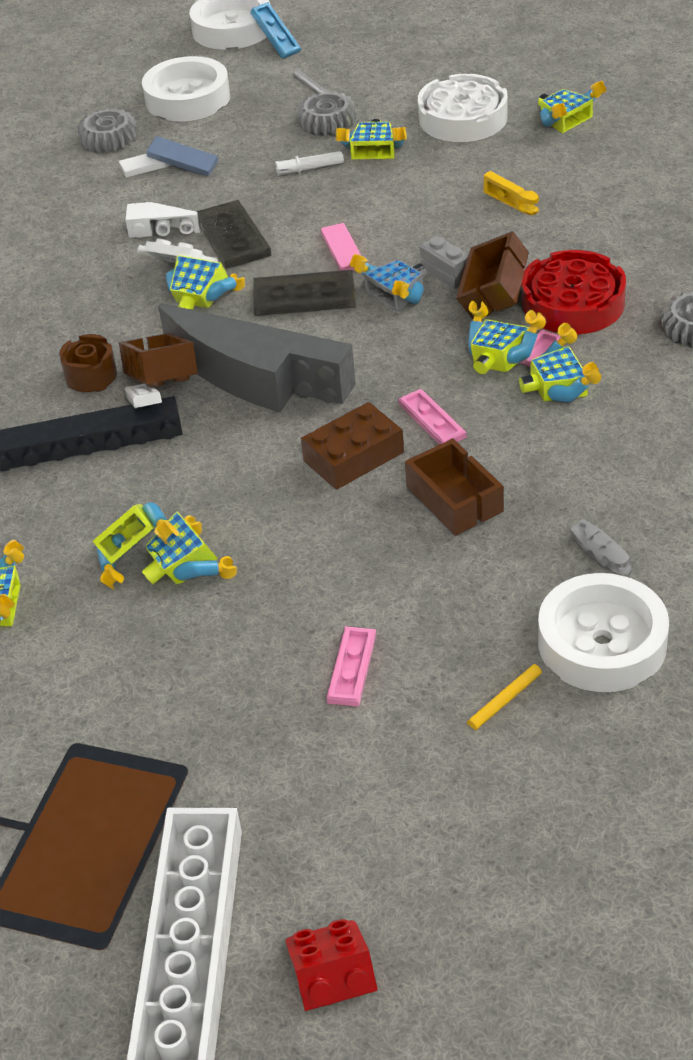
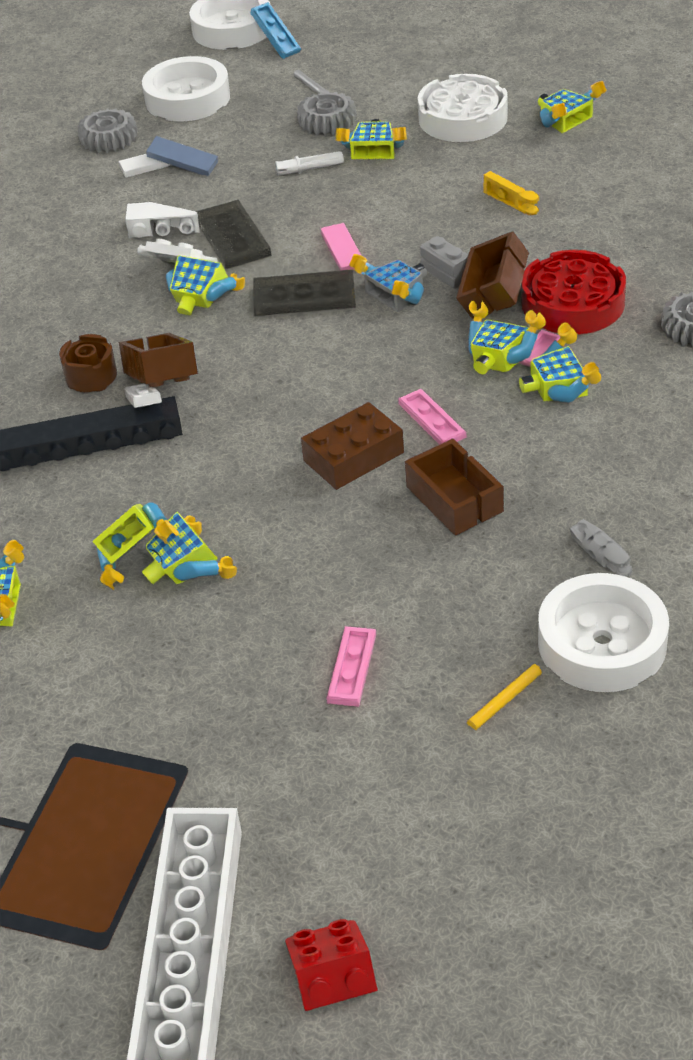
dark grey slope [158,303,356,413] -> none

